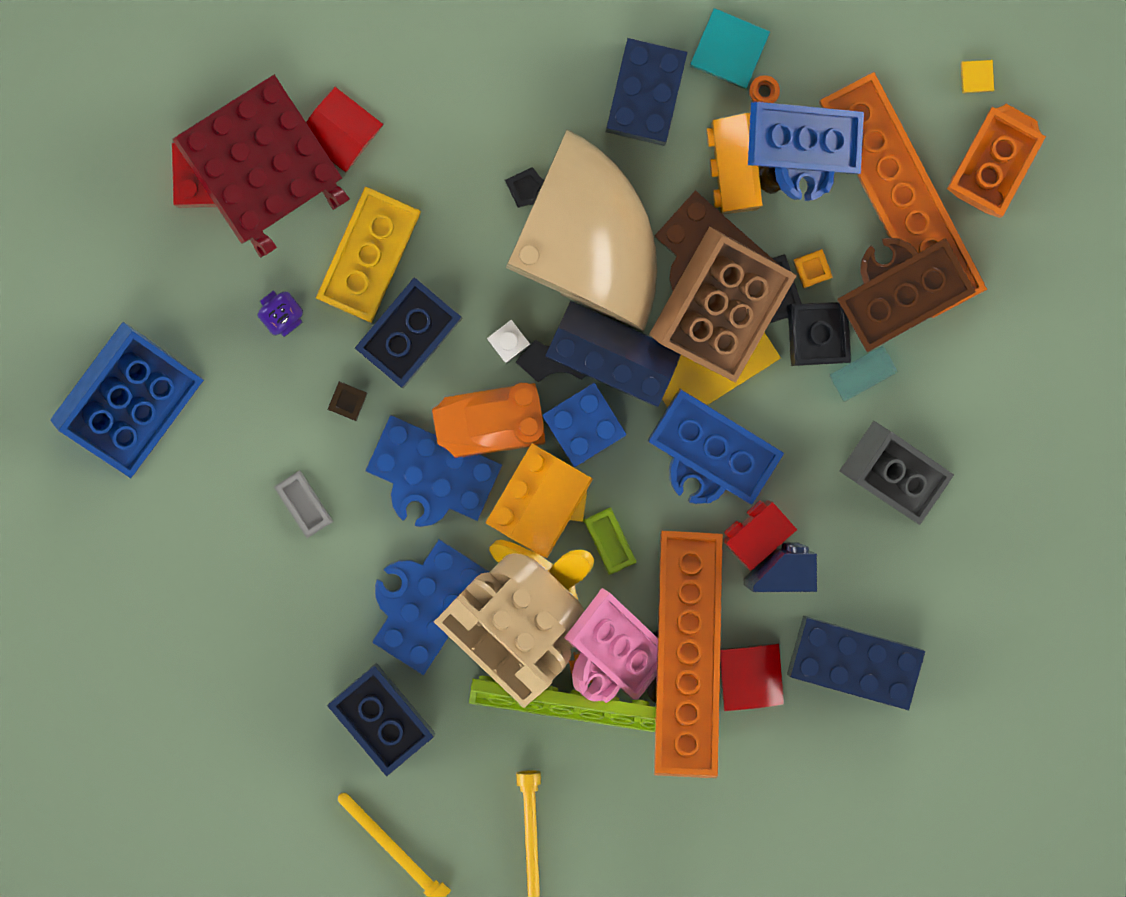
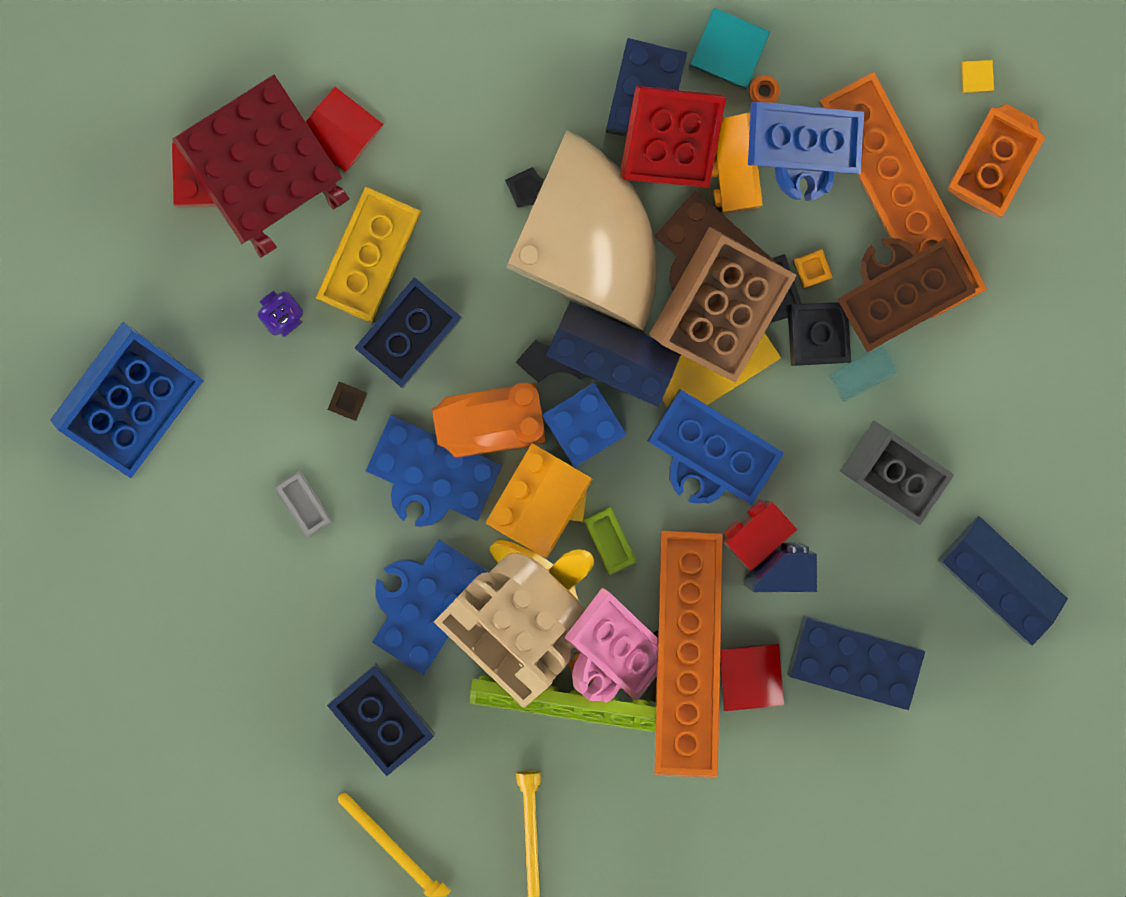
white brick [487,320,530,363] -> none
dark brown plate [758,166,781,194] -> none
none -> red plate [620,86,726,188]
none -> dark blue slope [937,516,1068,646]

